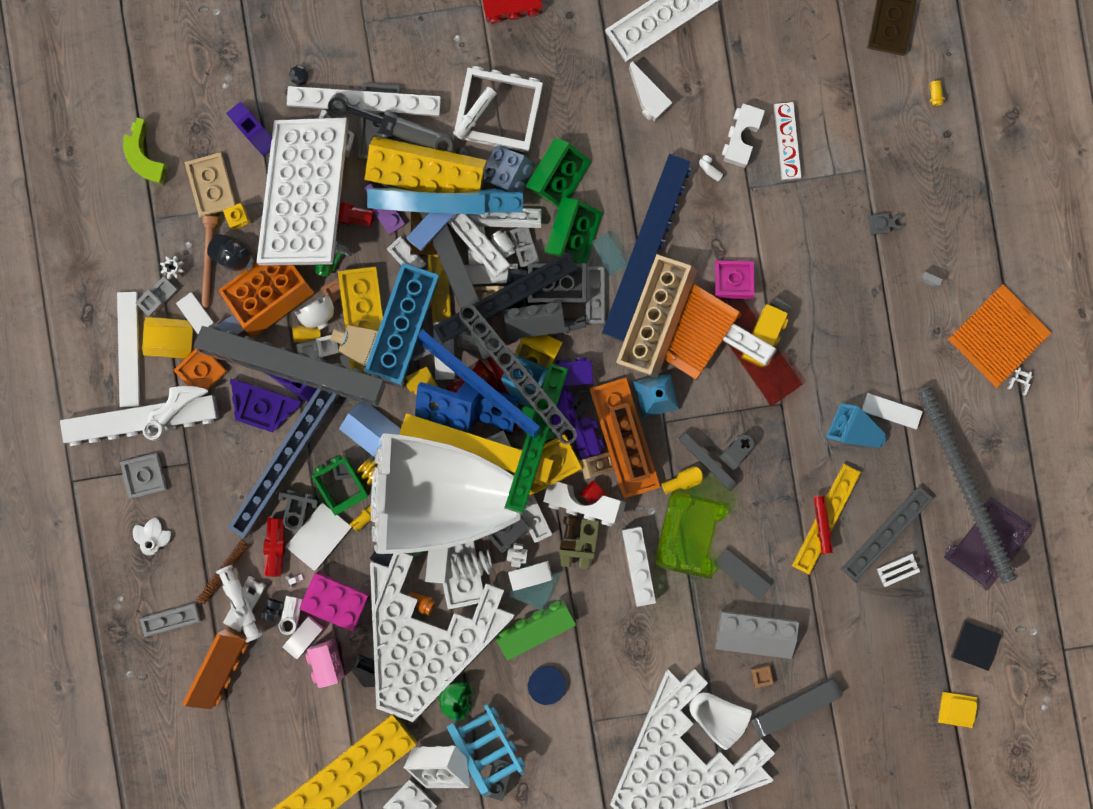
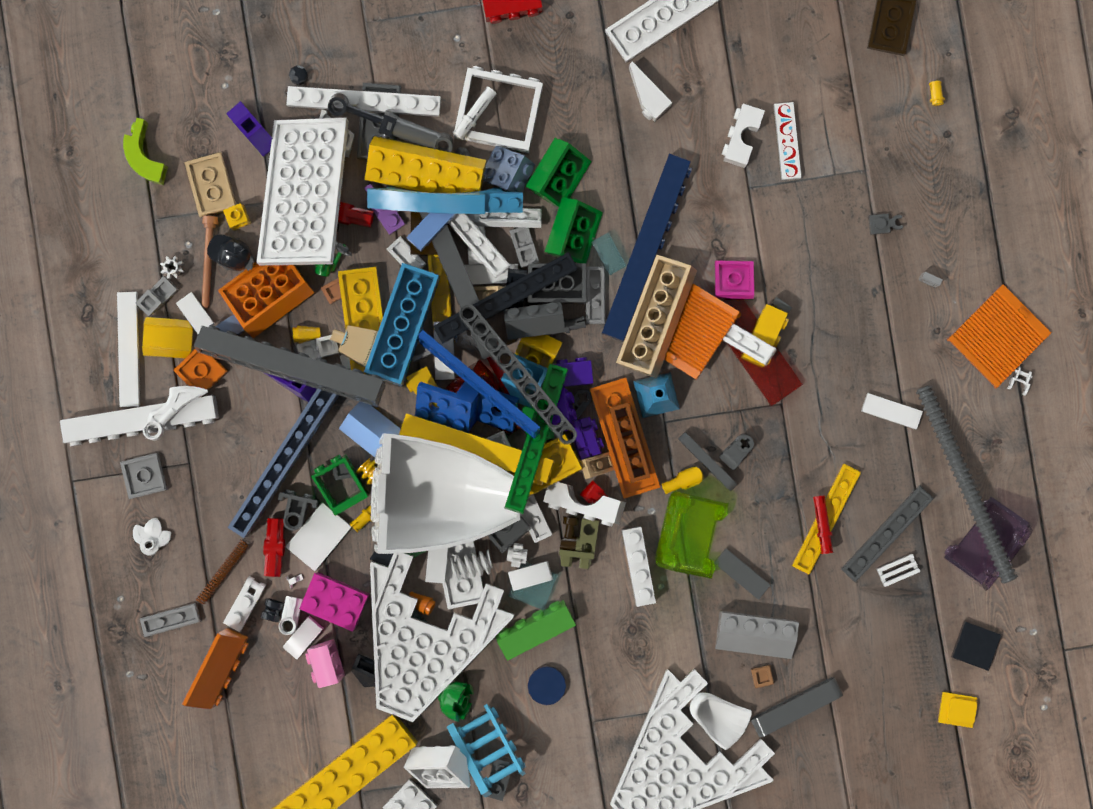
white piece [216,565,263,643] -> none
dark purple wing [230,379,302,433] -> none
white cylinder [295,295,334,330] -> none
white brick [490,230,515,258] -> none
white arm [699,155,723,181] -> none
dark azure slope [825,403,886,448] -> none

